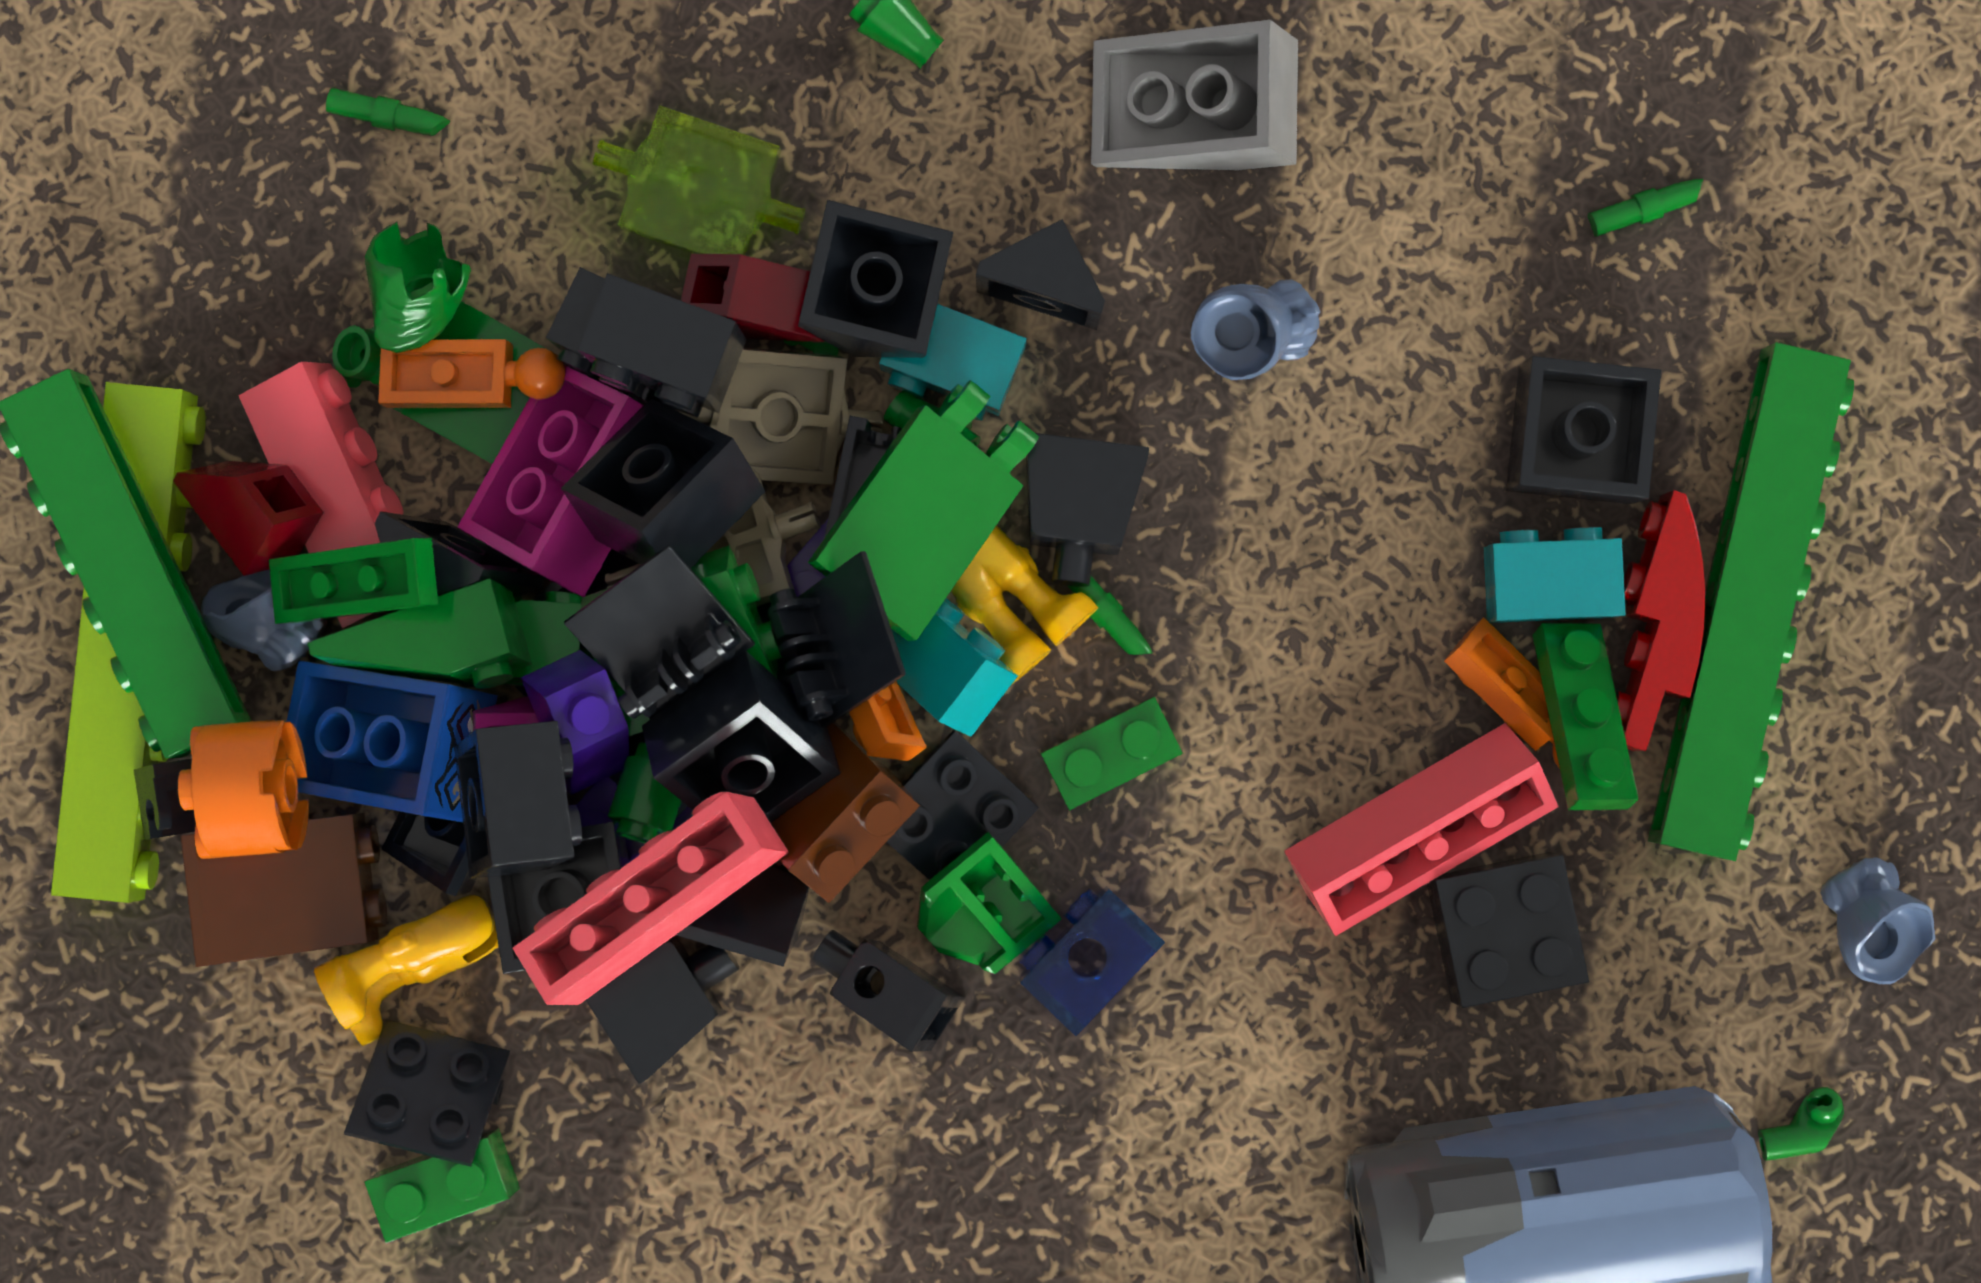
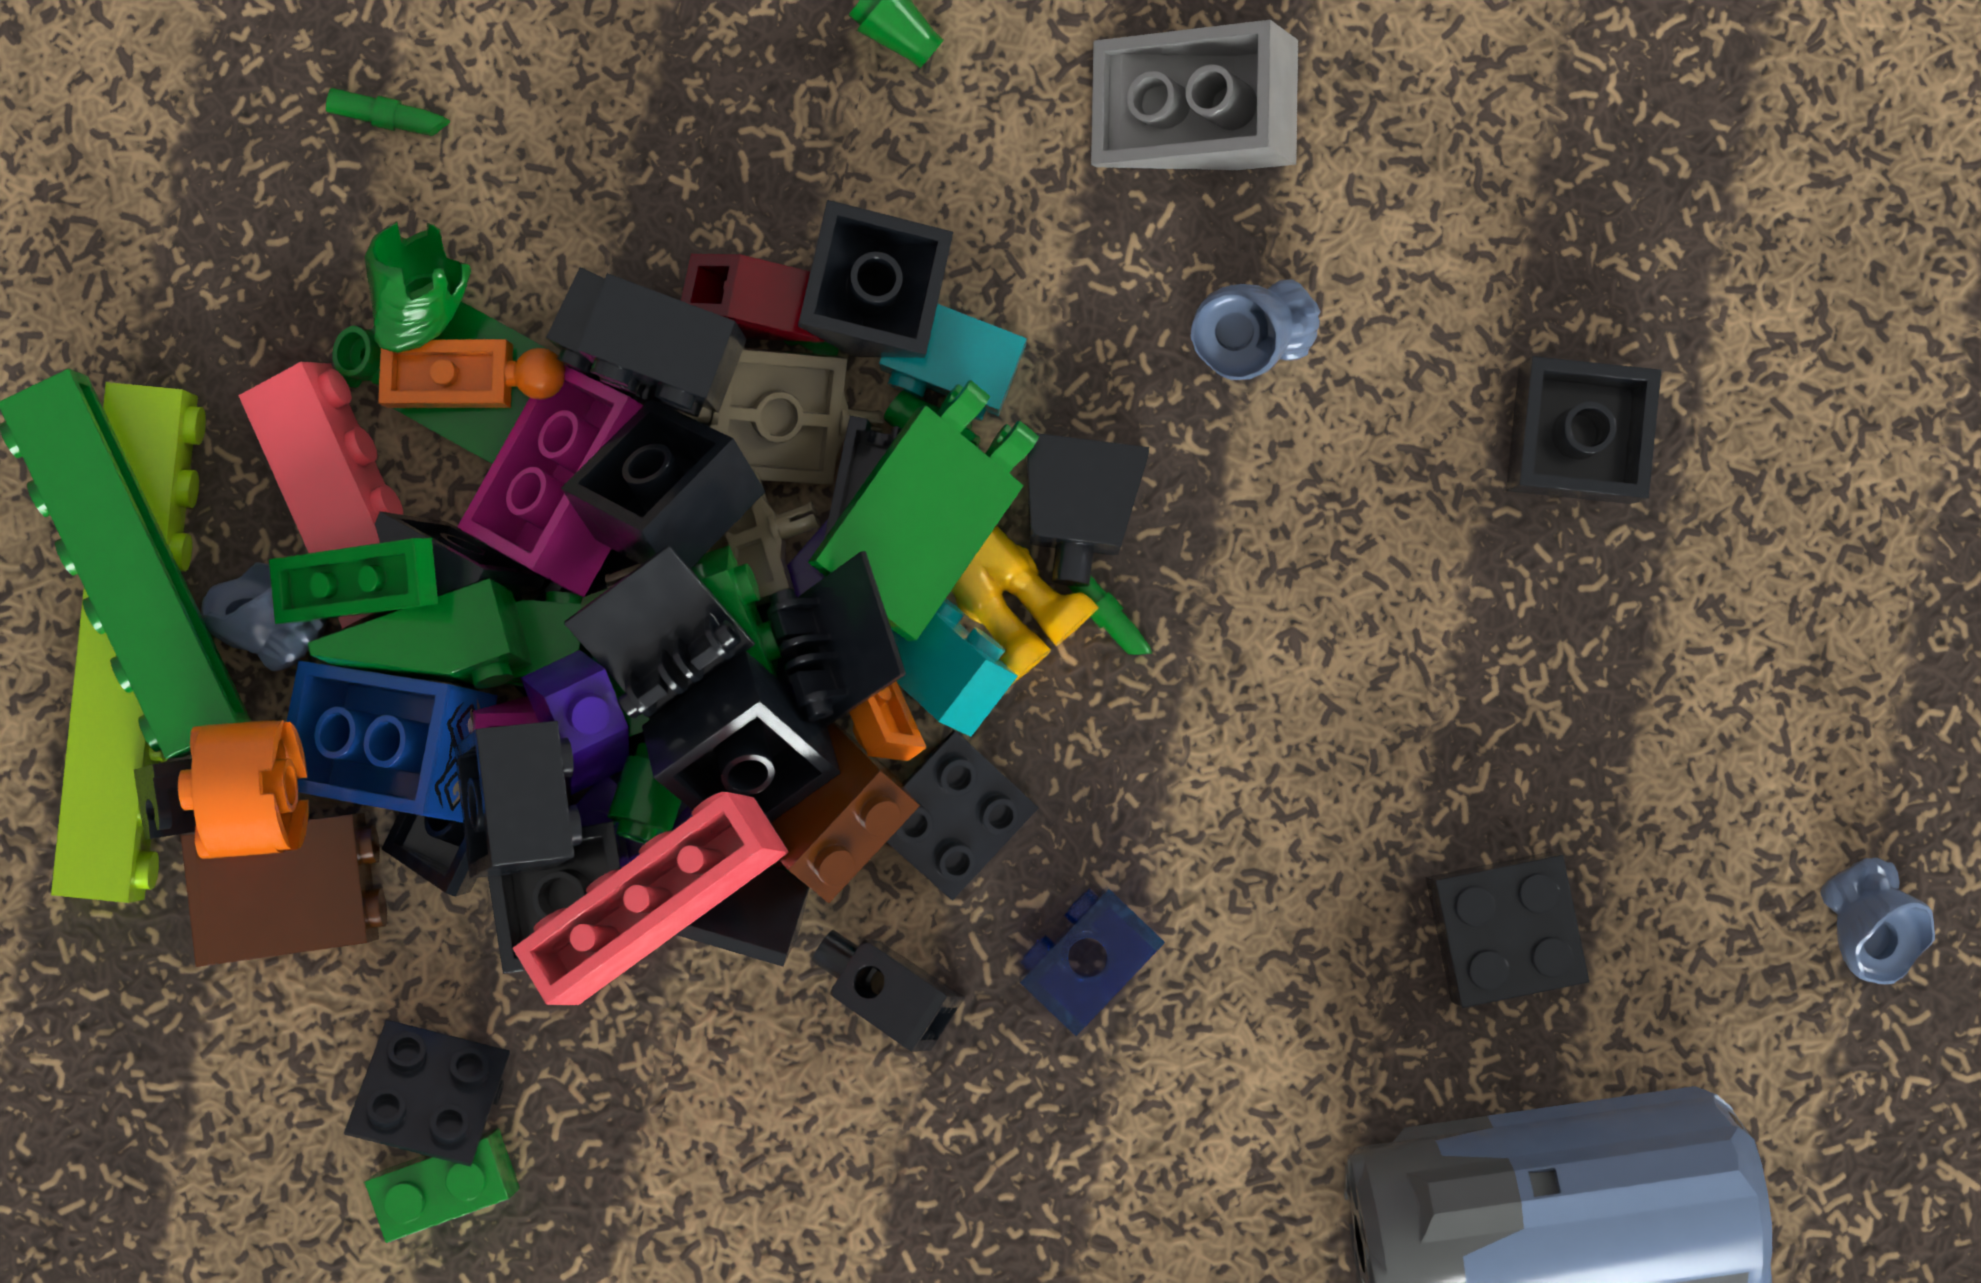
dark red slope [173,461,324,576] -> none
yellow piece [314,895,499,1046] -> none
black torso [586,935,740,1084] -> none
clear neon green plate [593,105,806,255] -> none
green slope [917,832,1062,974] -> none
black slope [976,219,1105,330] -> none
green plate [1040,697,1183,811] -> none
coral brick [1284,723,1559,936] -> none
orange plate [1444,617,1560,769] -> none
teal brick [1483,527,1626,623] -> none
green plate [1532,623,1639,810] -> none
green piece [1588,179,1703,237] -> none
red slope [1616,490,1705,751] -> none
green brick [1648,342,1854,861] -> none
green arm [1758,1087,1844,1161] -> none

